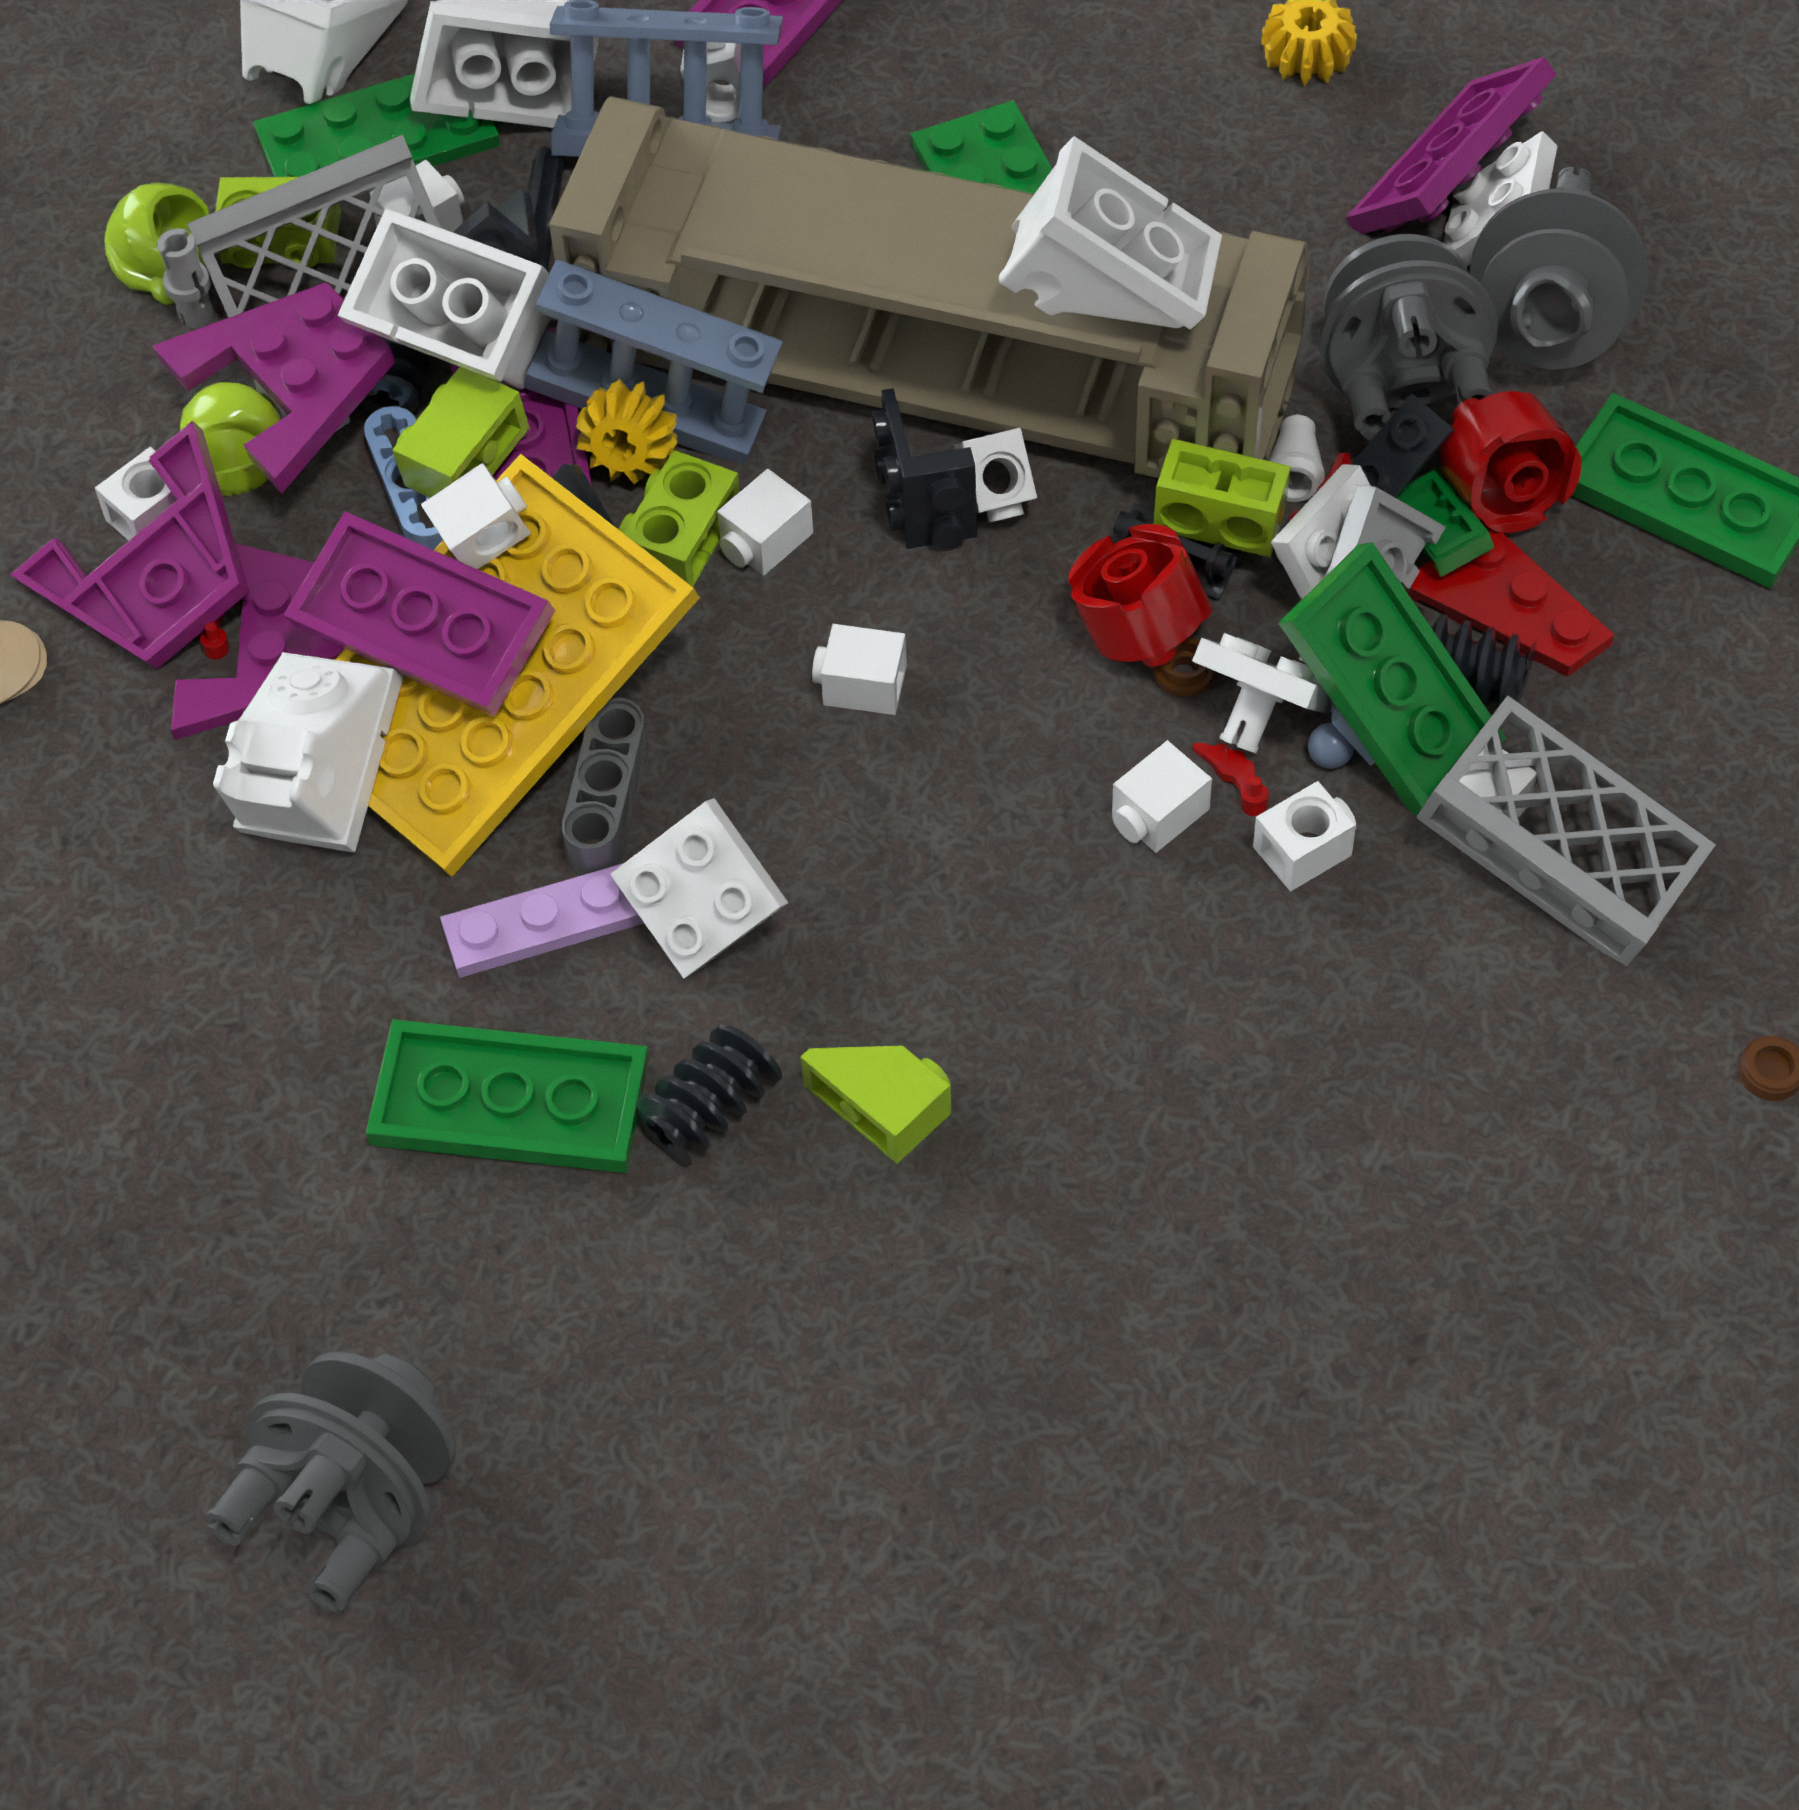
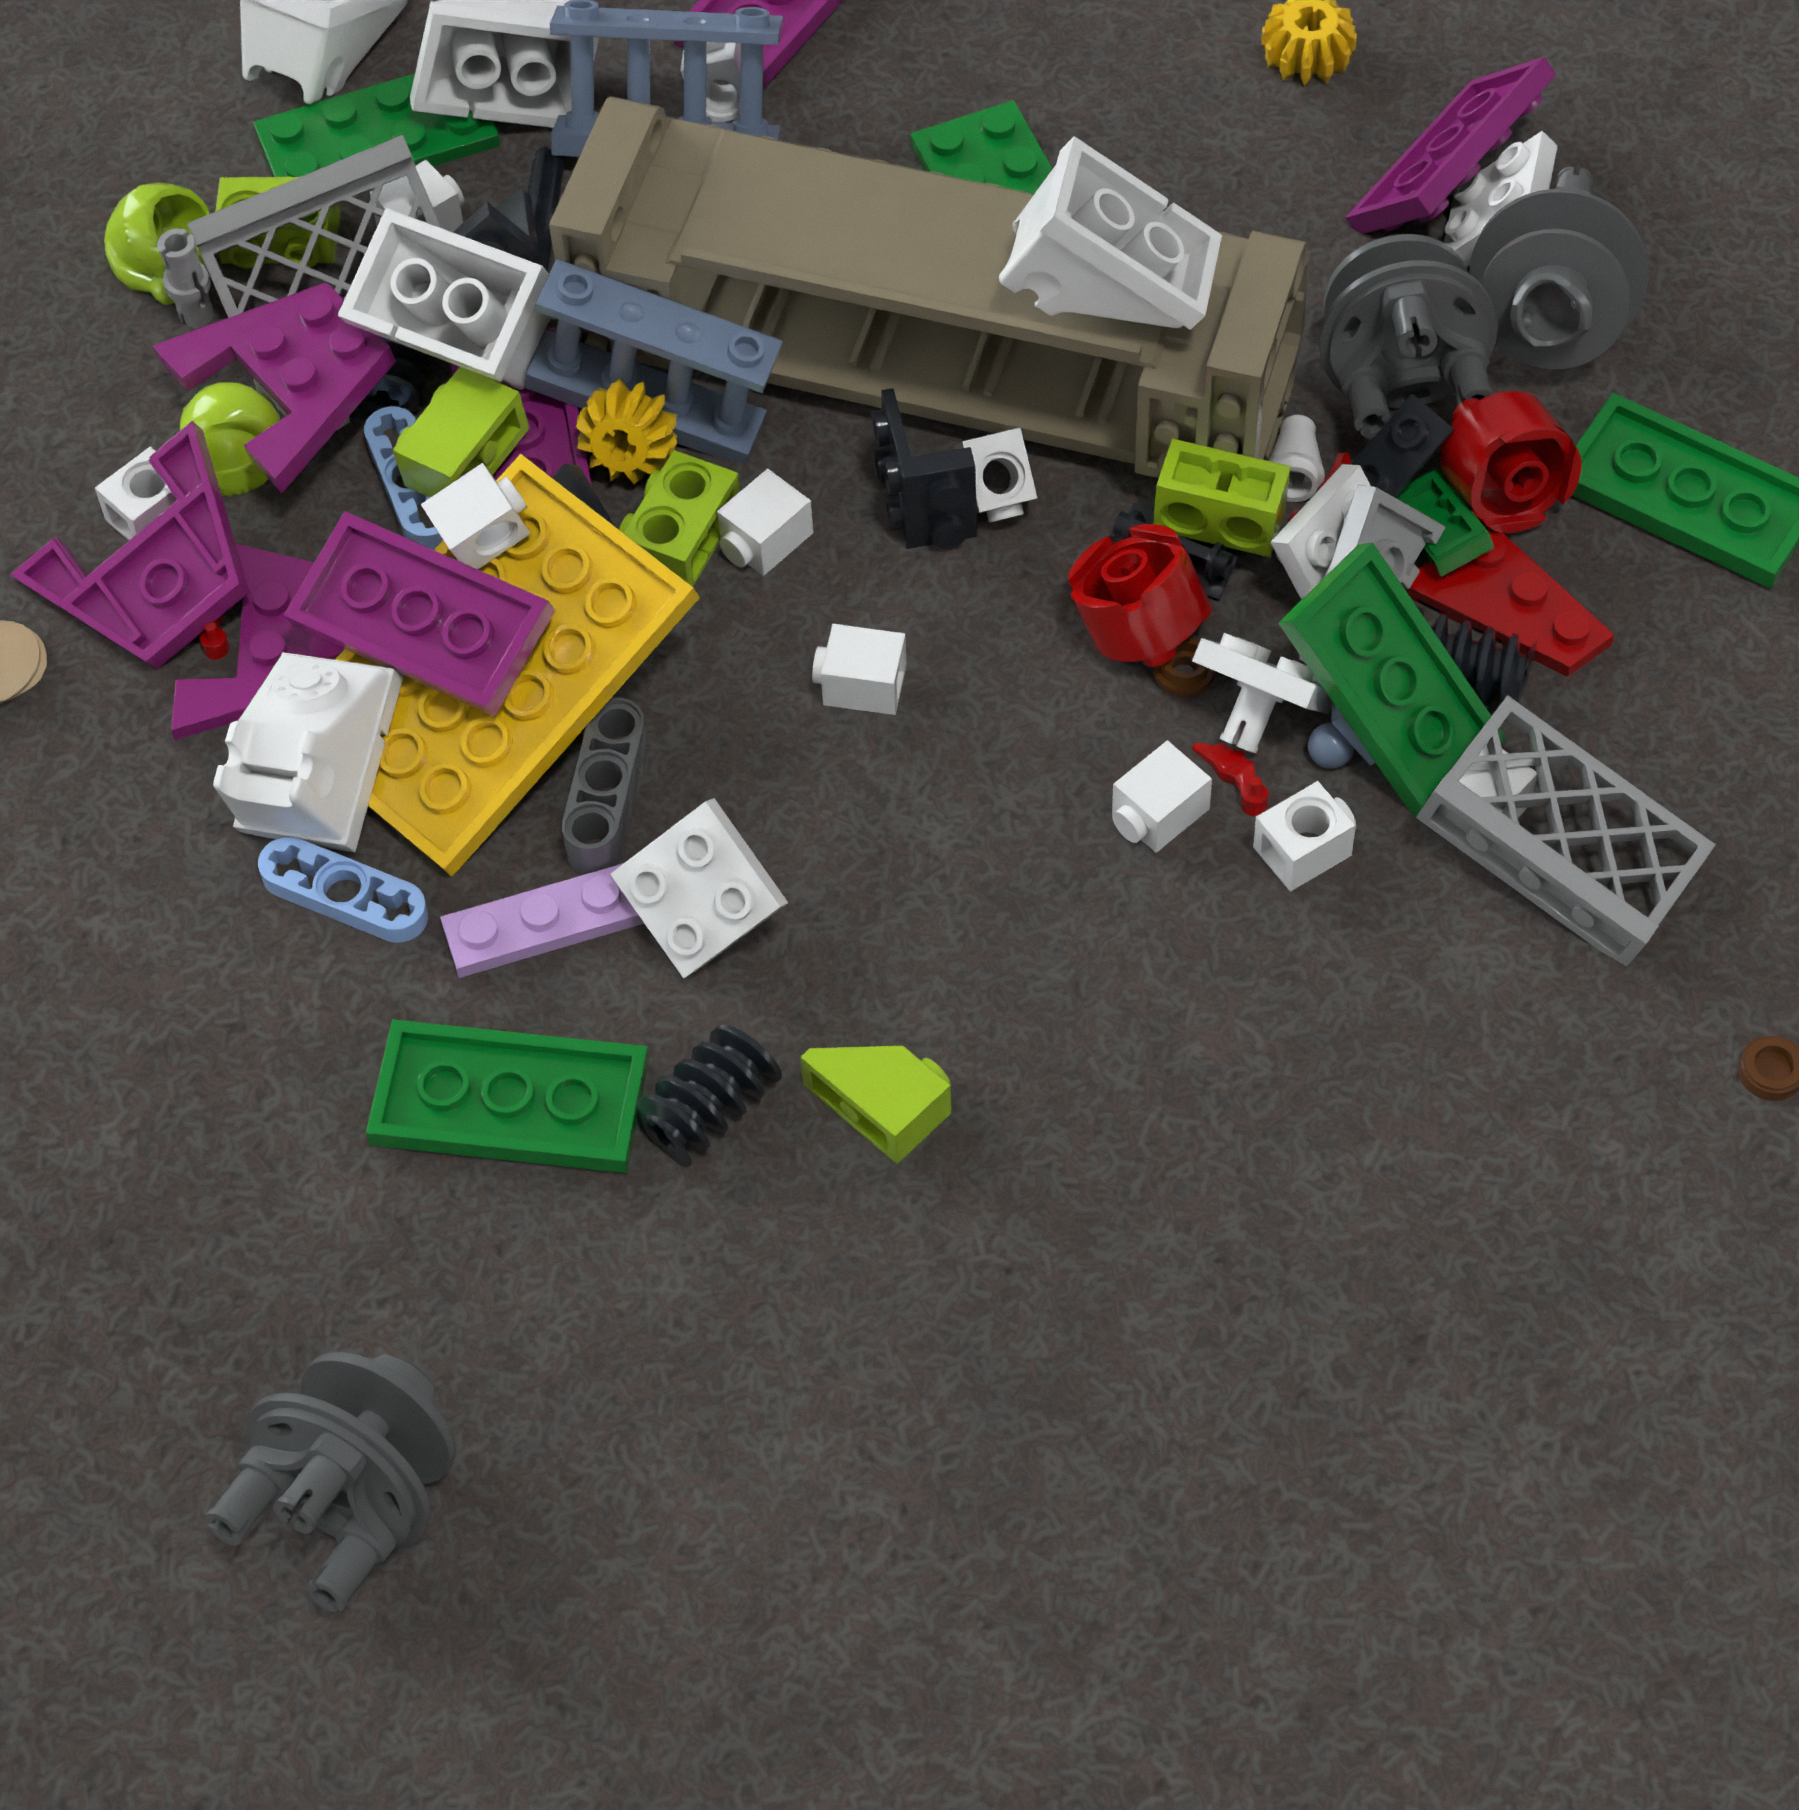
none -> light blue beam [258,837,428,943]

